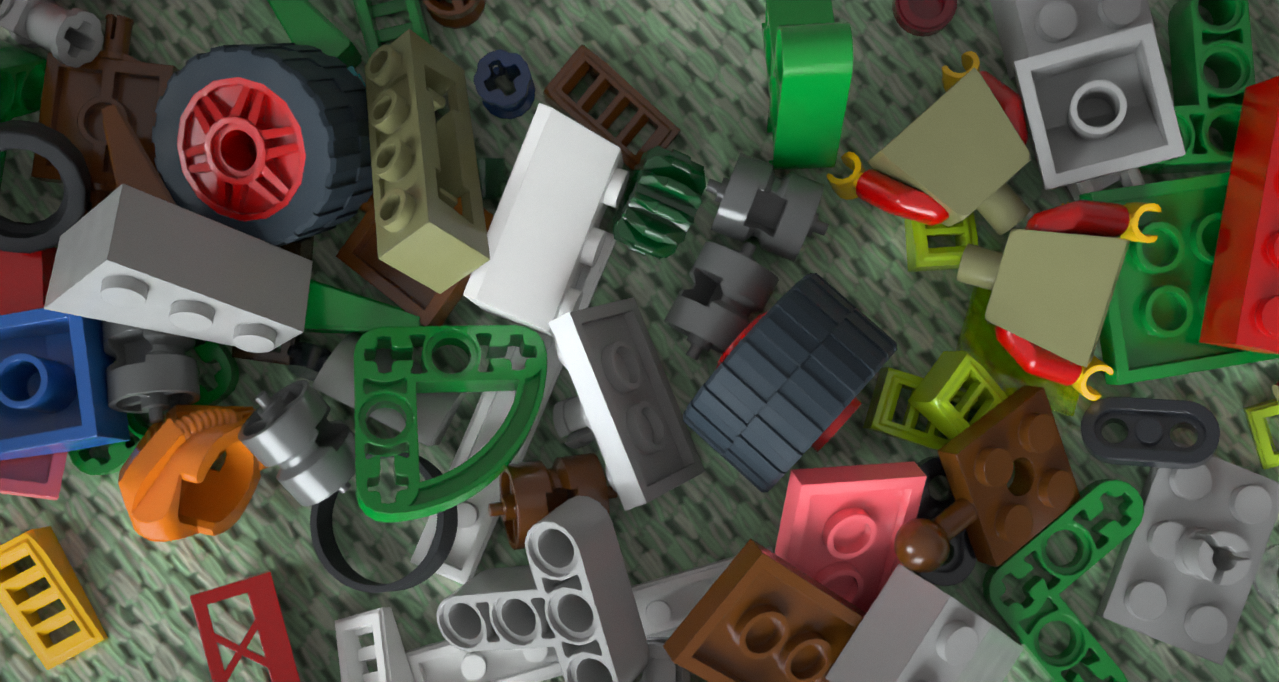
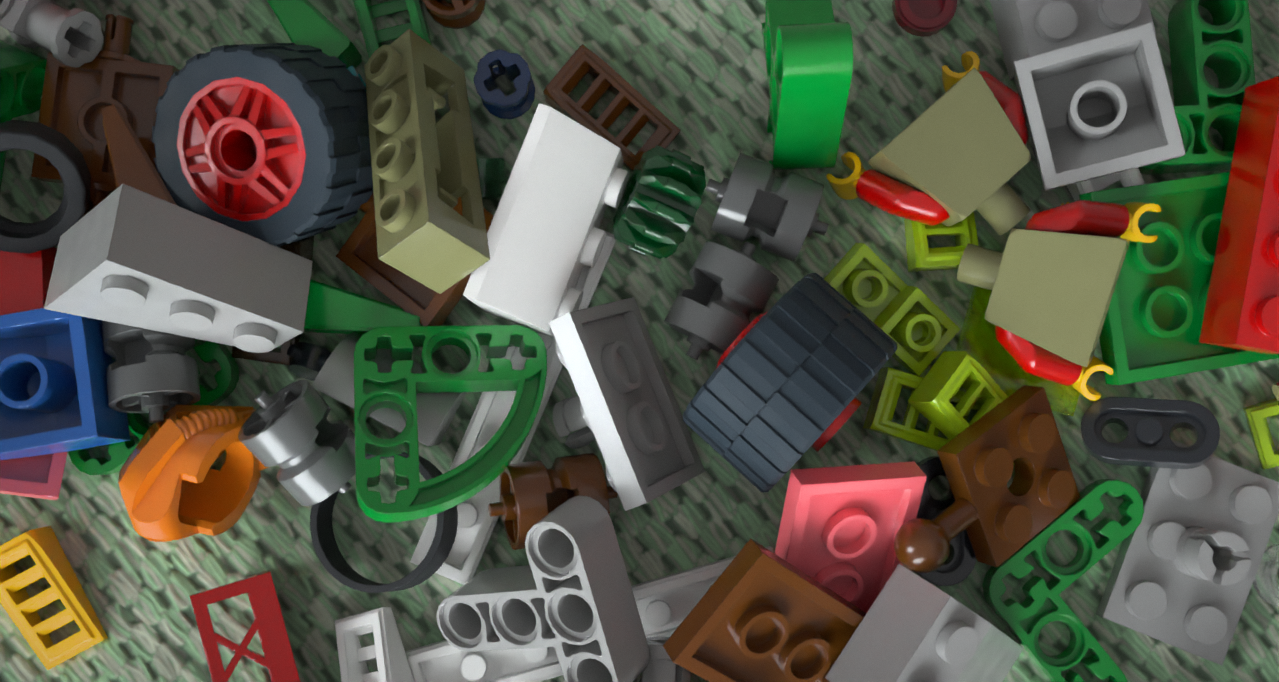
none -> lime slope [824,243,960,376]

